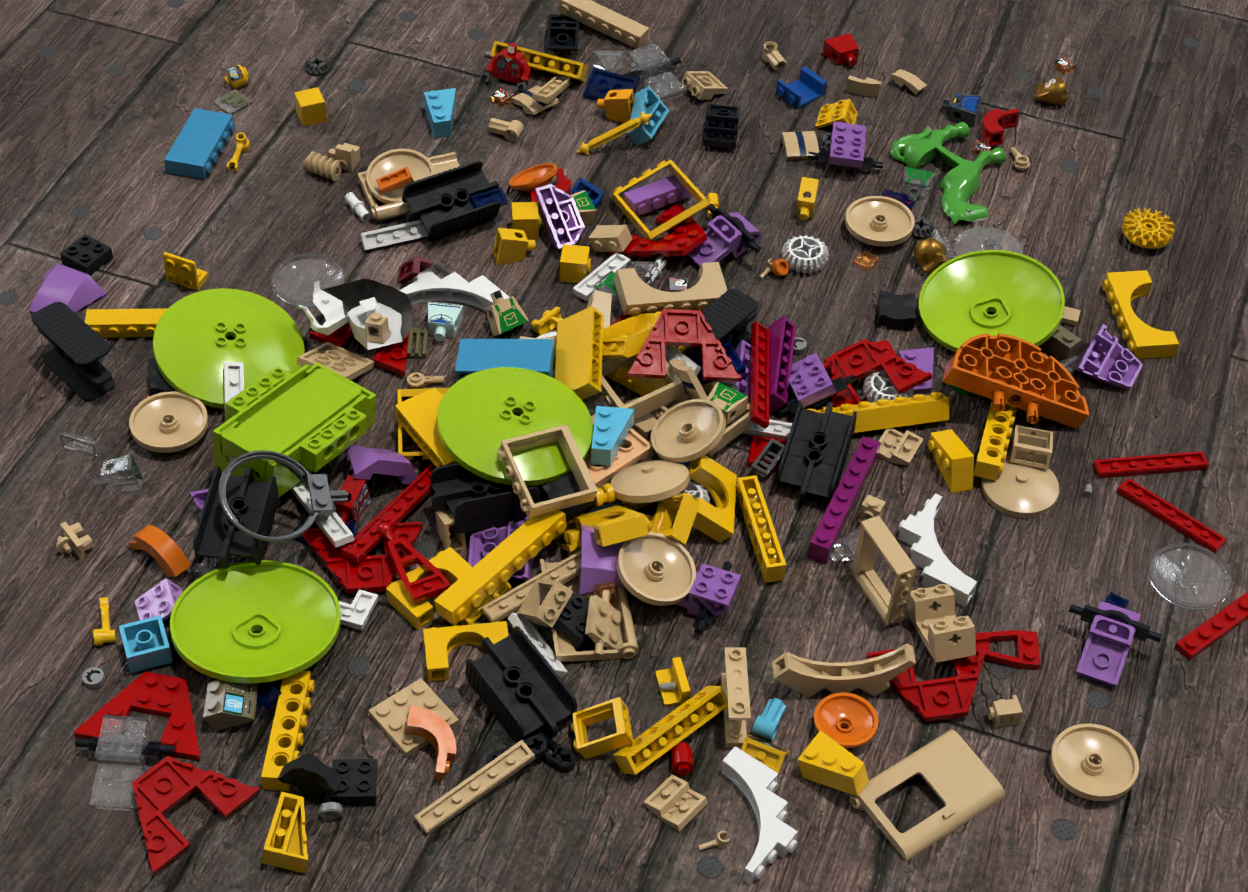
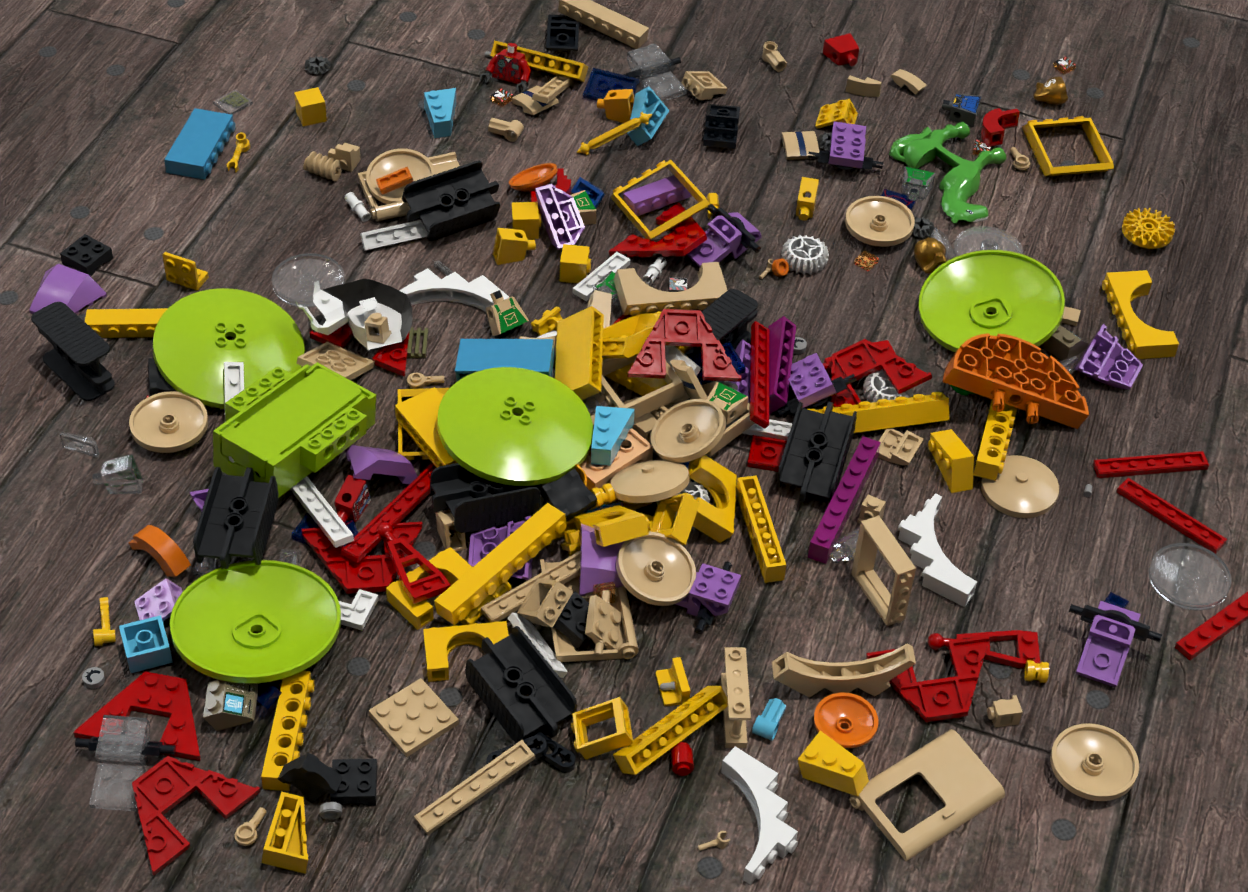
tan hips [56,521,93,560] -> none
dark grey brick [218,450,348,542] -> none
yellow head [224,65,250,89] -> none
dark red panel [397,256,433,285] -> none
arch [405,705,456,781] -> none
light aqua torso [428,302,463,342] -> none
clear blue tile [470,187,509,209] -> none
tan window [497,424,598,518] -> none
tan brick [589,225,632,252] -> none
clear slope [593,51,626,75] -> none
clear slope [625,261,659,277] -> none
tan slope [644,774,708,832] -> none
yellow panel [741,734,790,774] -> none
dark grey slope [751,438,785,477] -> none
blue panel [776,66,827,109] -> none
black brick [878,290,916,328] -> none
medium lavender wing [898,347,934,395] -> none
tan plate [909,584,976,663] -> none
tan window [1010,425,1053,470] -> none
none -> tan plate [235,807,267,846]
none -> yellow window [1022,116,1114,177]
none -> yellow wheel [1024,660,1049,683]

